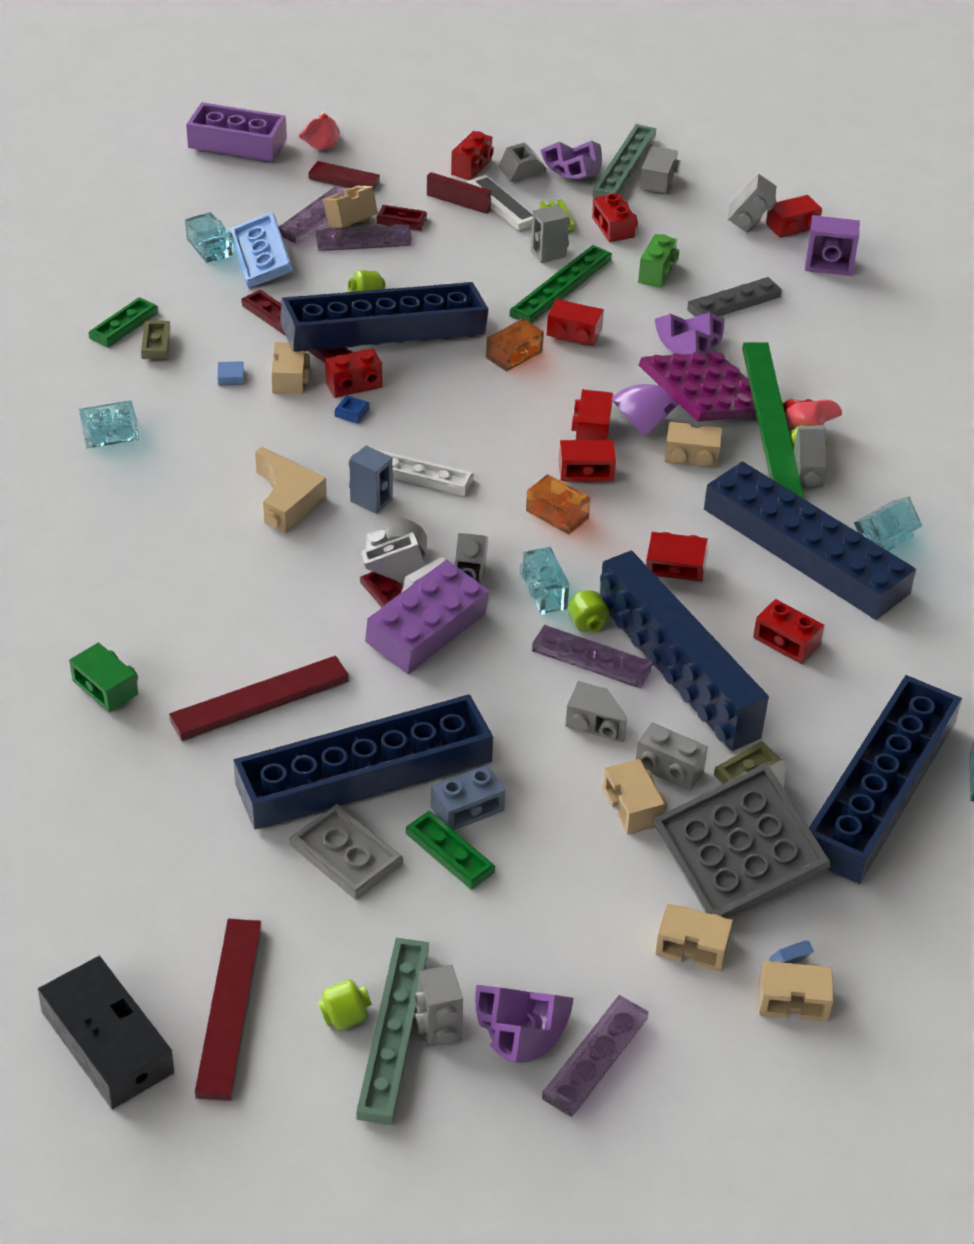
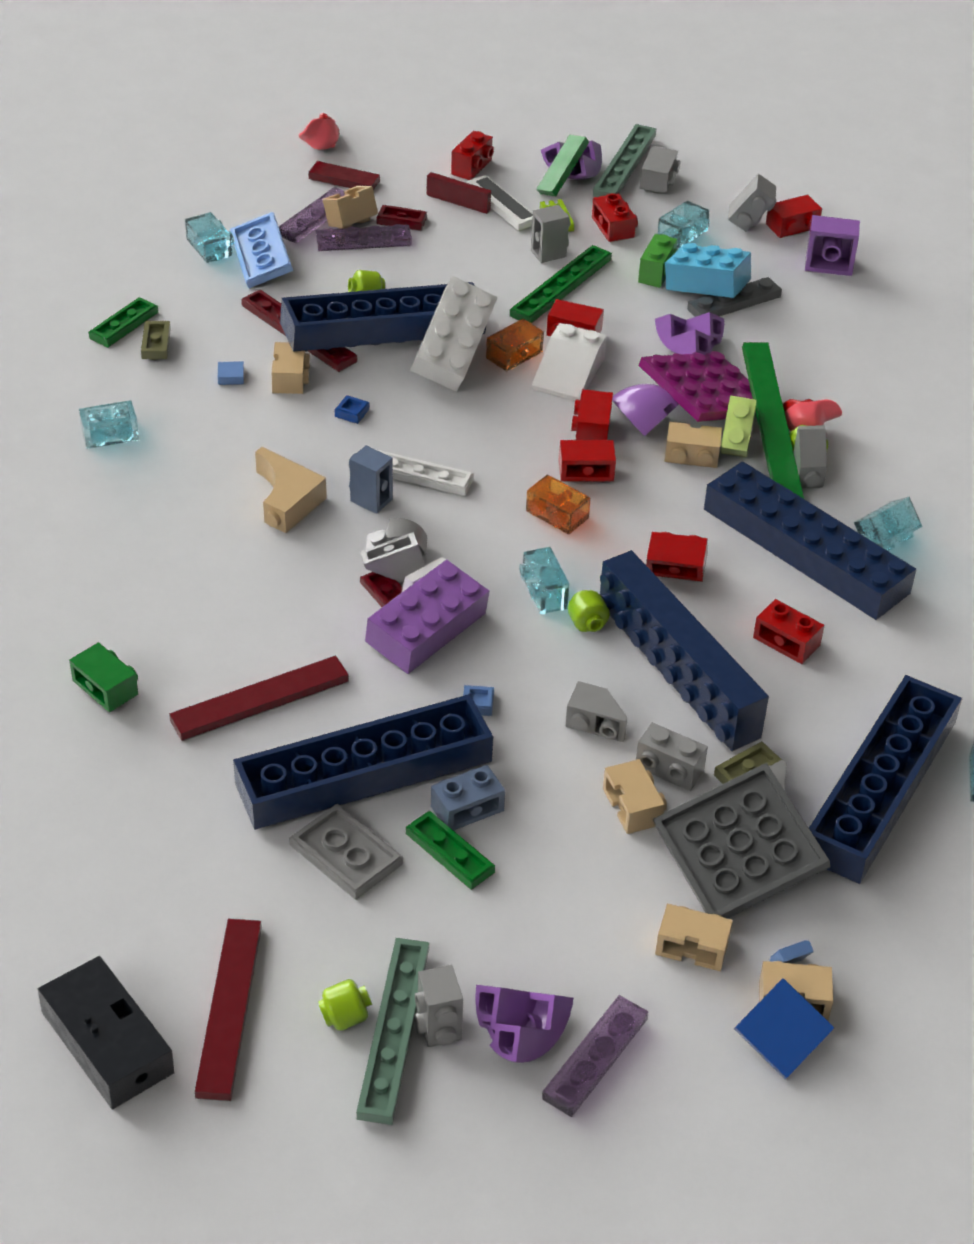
medium lavender brick [186,102,287,162] -> none
red brick [325,348,383,398] -> none
light grey slope [455,533,489,585] -> none
light grey slope [499,142,547,182] -> none
clear purple plate [532,625,653,689] -> none
none -> white brick [410,276,498,392]
none -> medium blue tile [463,685,494,716]
none -> white slope [531,323,607,401]
none -> tile [536,134,590,196]
none -> clear light blue brick [658,201,710,248]
none -> medium azure brick [665,243,751,298]
none -> yellowish green brick [721,395,757,457]
none -> blue tile [734,978,834,1079]

